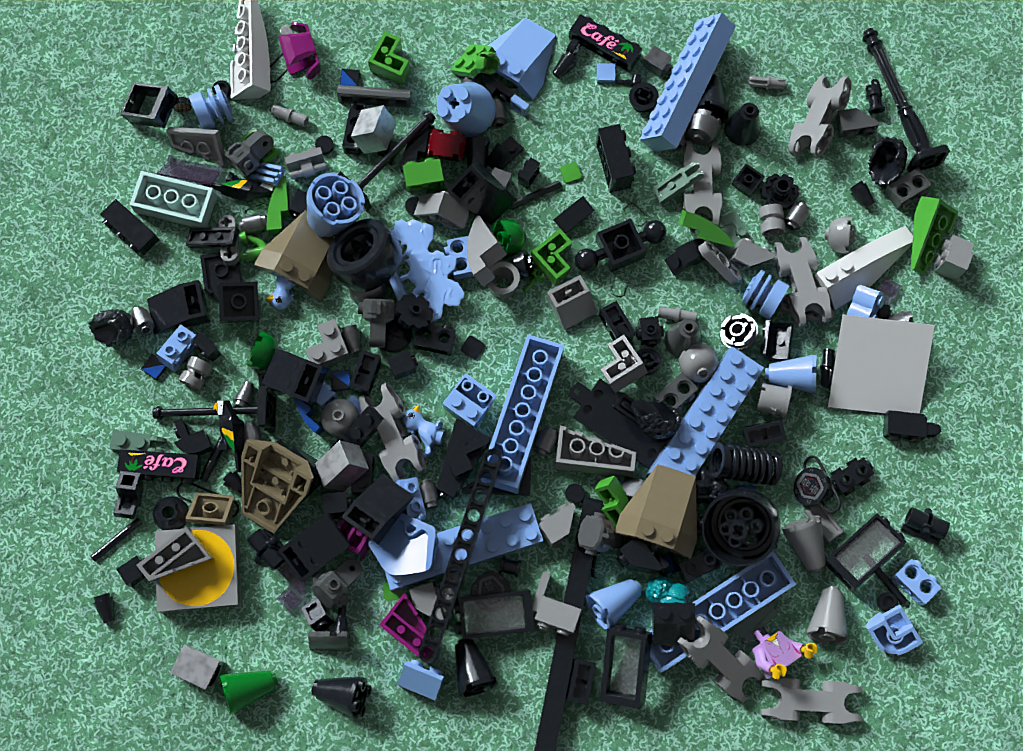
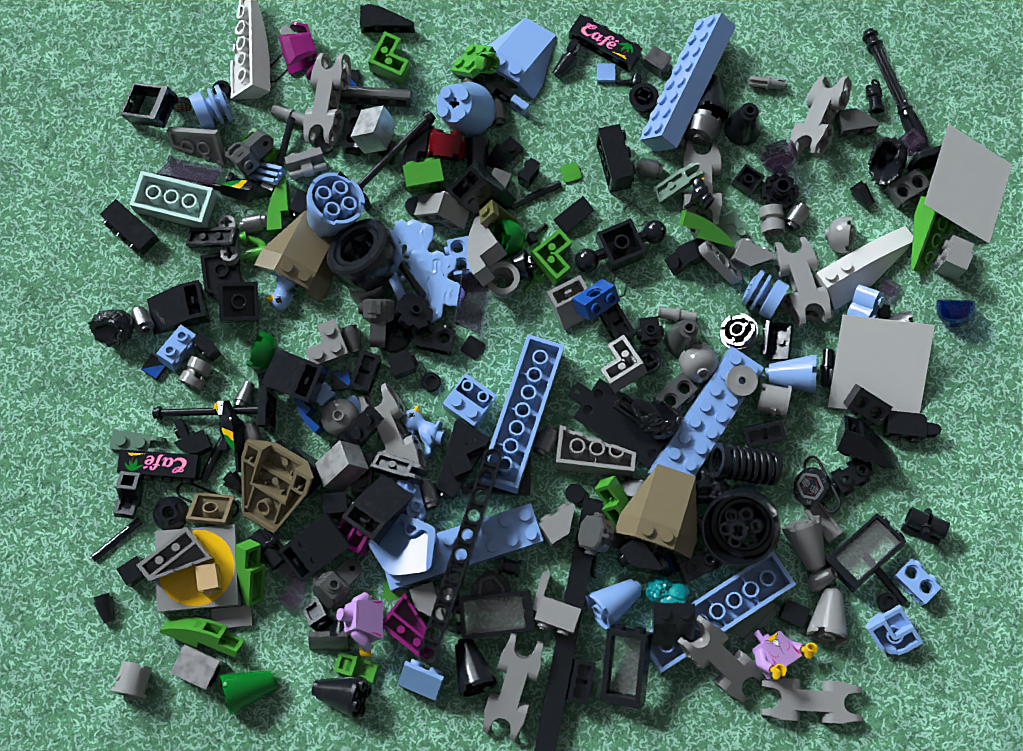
none -> light grey piece [110,661,152,700]
none -> bright green slope [160,616,245,658]
none -> tan brick [195,563,222,595]
none -> light grey tile [211,606,253,628]
none -> bright green slope [235,539,266,607]
none -> black bar [275,117,295,167]
none -> light grey piece [303,53,351,145]
none -> bright green slope [334,652,381,683]
none -> lavender torso [336,592,383,657]
none -> black slope [360,4,415,33]
none -> black hinge [370,451,429,485]
none -> black bar [398,260,427,297]
none -> black tile [421,372,441,392]
none -> piece [454,268,488,334]
none -> olive bracket [479,200,518,228]
none -> light grey piece [482,633,543,742]
none -> black hand [526,223,547,245]
none -> blue brick [572,279,620,321]
none -> flat silver brick [636,157,664,179]
none -> black animal [684,178,715,210]
none -> light grey piece [725,365,758,397]
none -> cylinder [759,140,798,174]
none -> black brick [777,599,811,629]
none -> flat silver cone [807,567,838,593]
none -> black slope [836,415,895,470]
none -> black brick [843,384,893,426]
none -> clear purple slope [898,128,925,156]
none -> white sticker [924,124,1012,243]
none -> clear blue cylinder [936,299,976,327]

